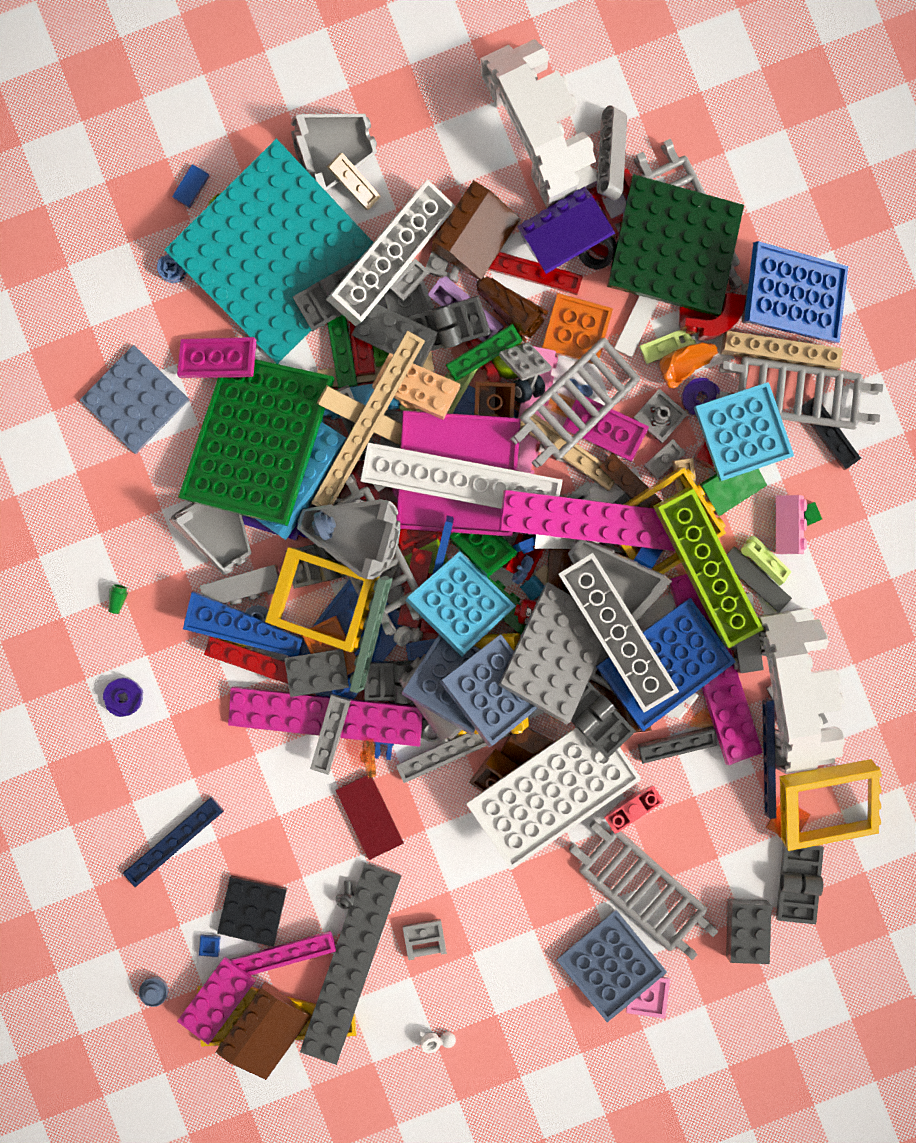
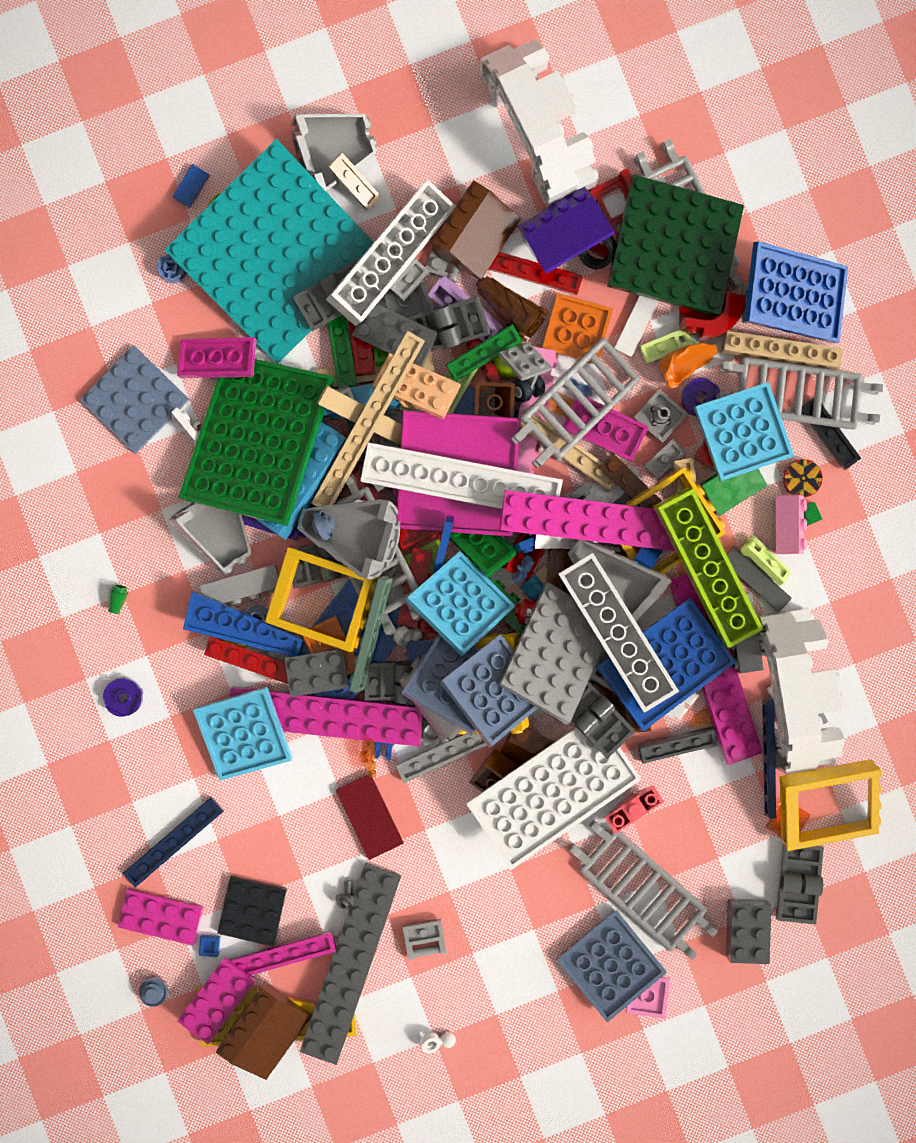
light grey plate [310,694,351,775] -> none
light grey beam [597,105,627,201] -> none
none -> dark pink plate [118,888,204,946]
none -> white plate [171,407,201,445]
none -> medium azure plate [193,687,293,781]
none -> tile [783,459,823,497]

